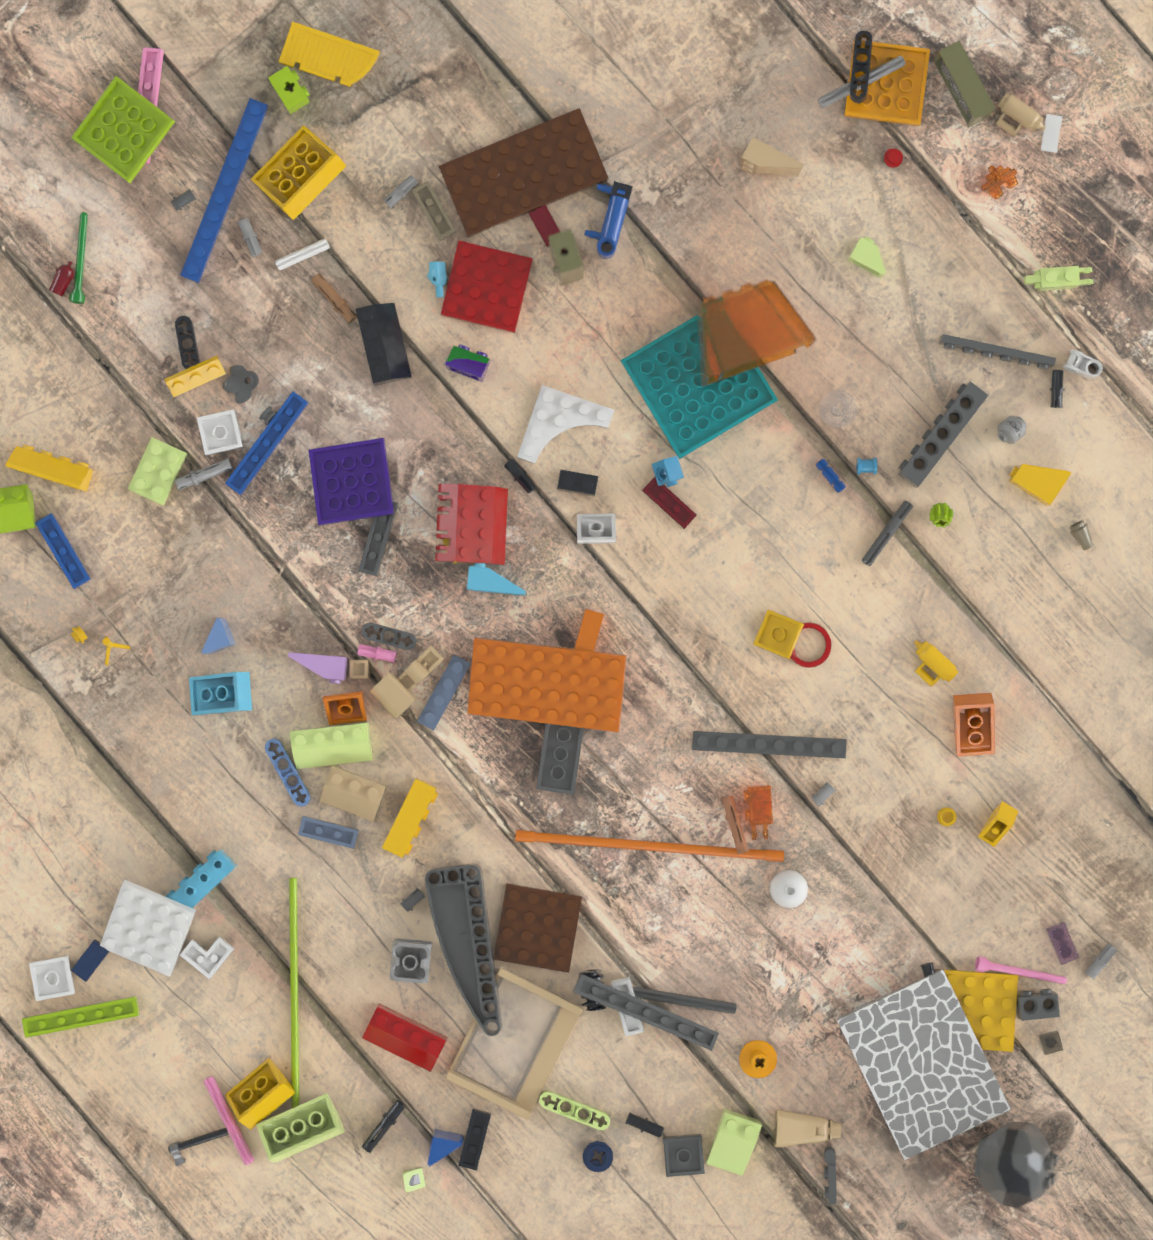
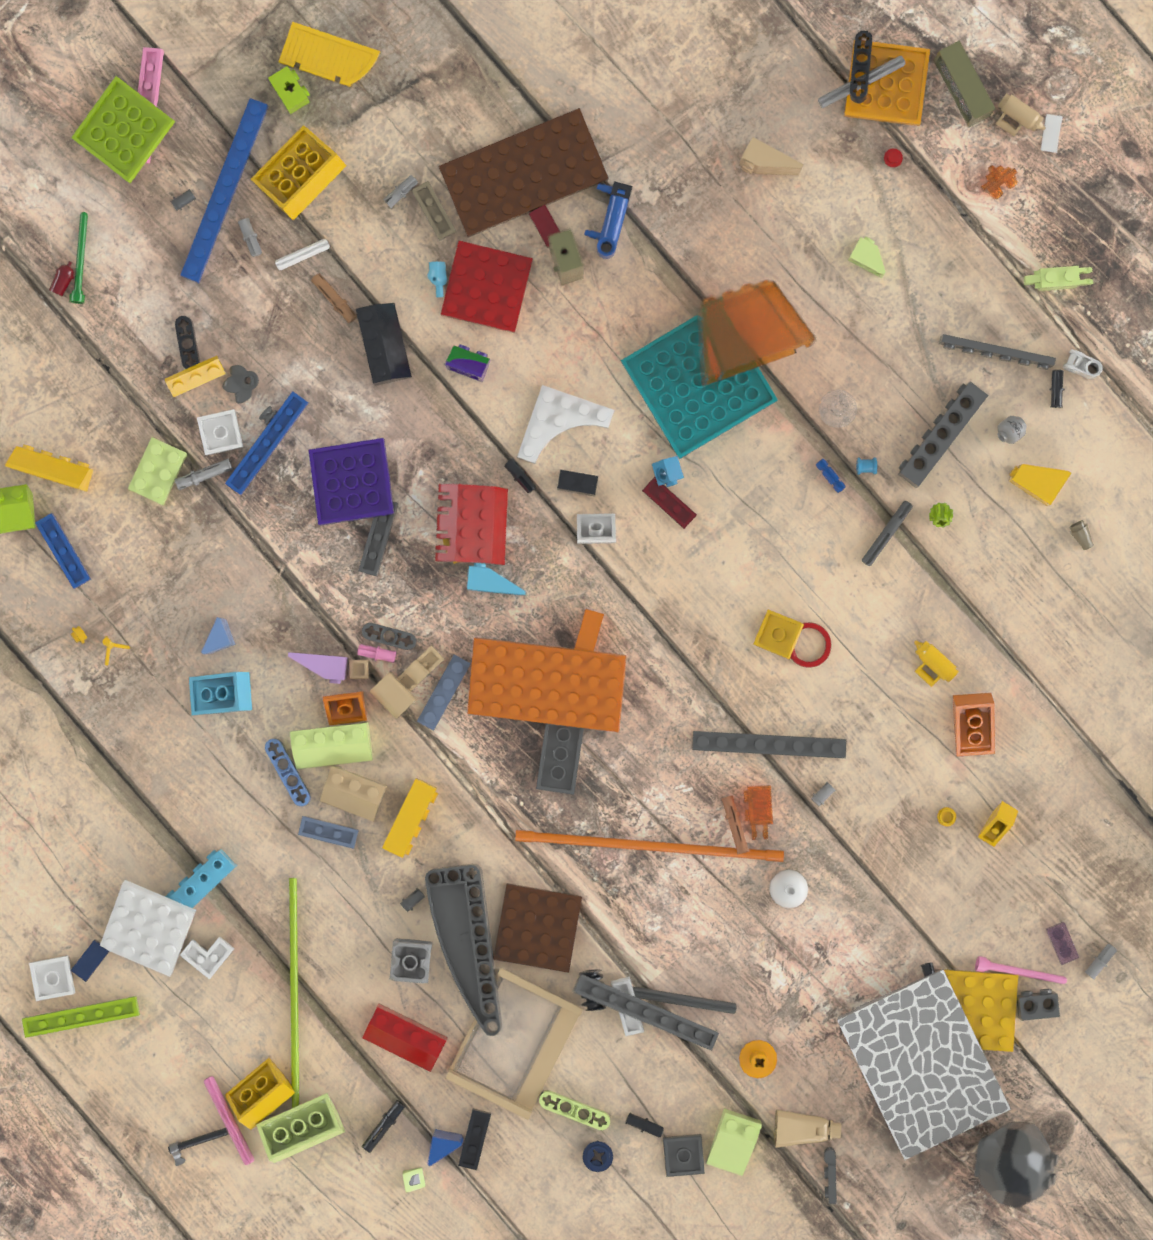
clear smoke plate [1038,1030,1063,1055] -> none

